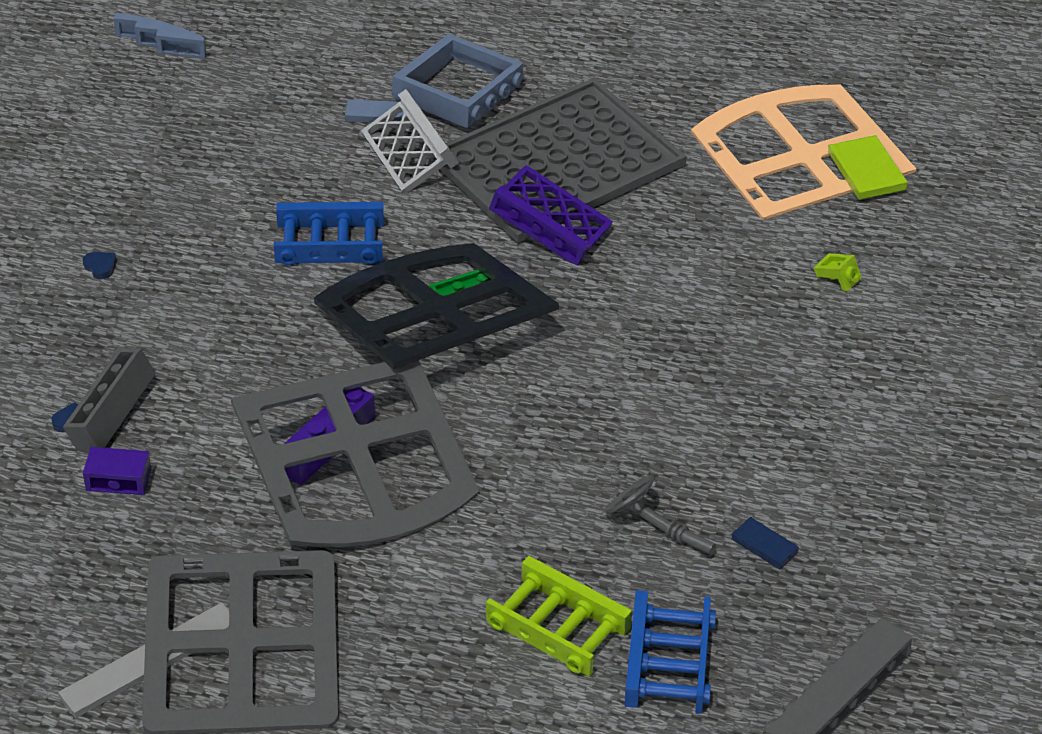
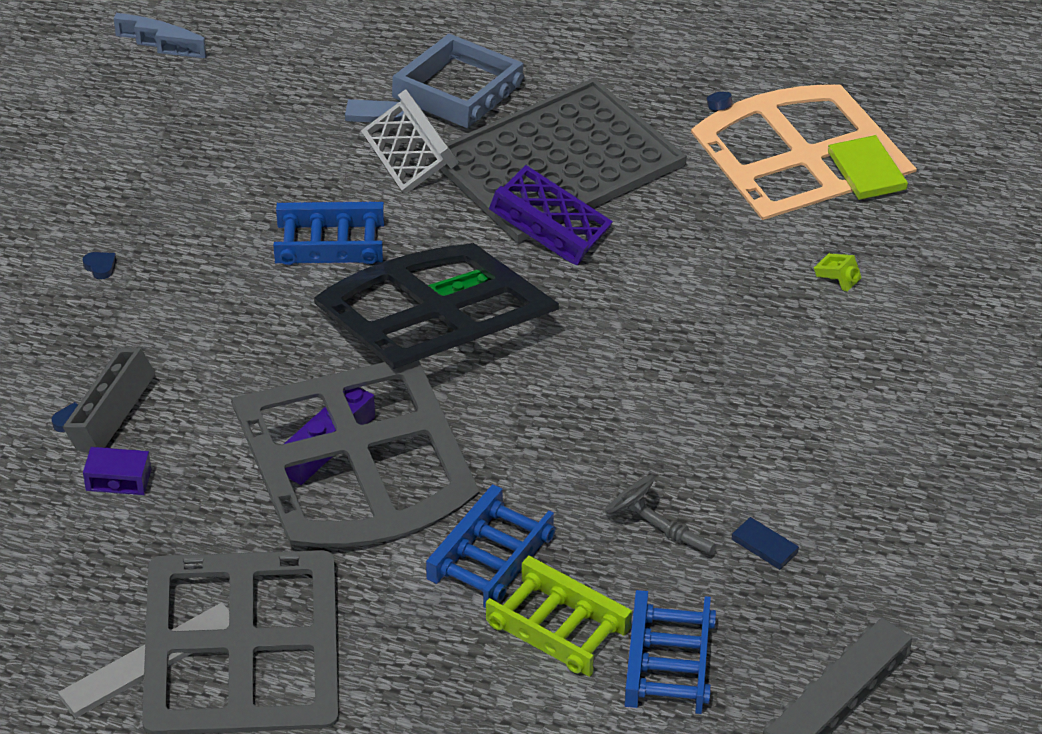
none -> blue fence [426,484,556,608]
none -> dark blue tile [707,92,733,111]

